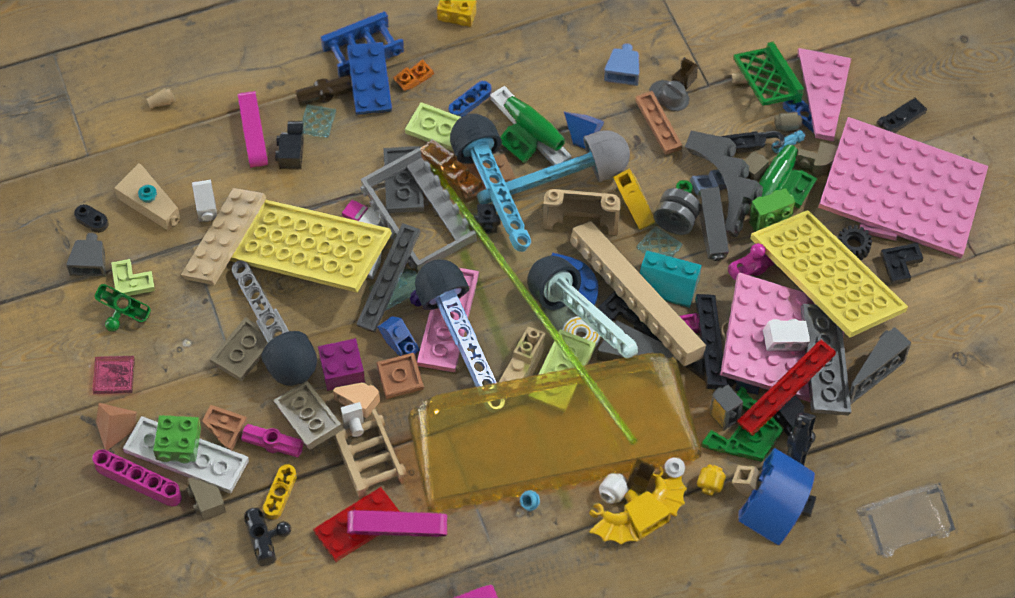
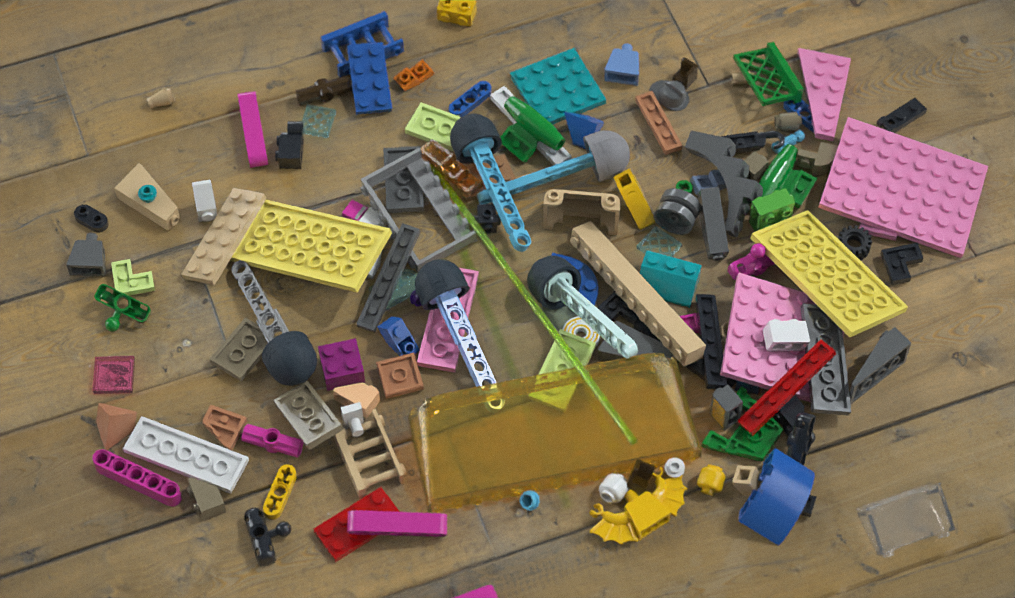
bright green brick [153,415,201,463] -> none
tan slope [497,327,546,395] -> none
none -> teal plate [510,48,607,124]

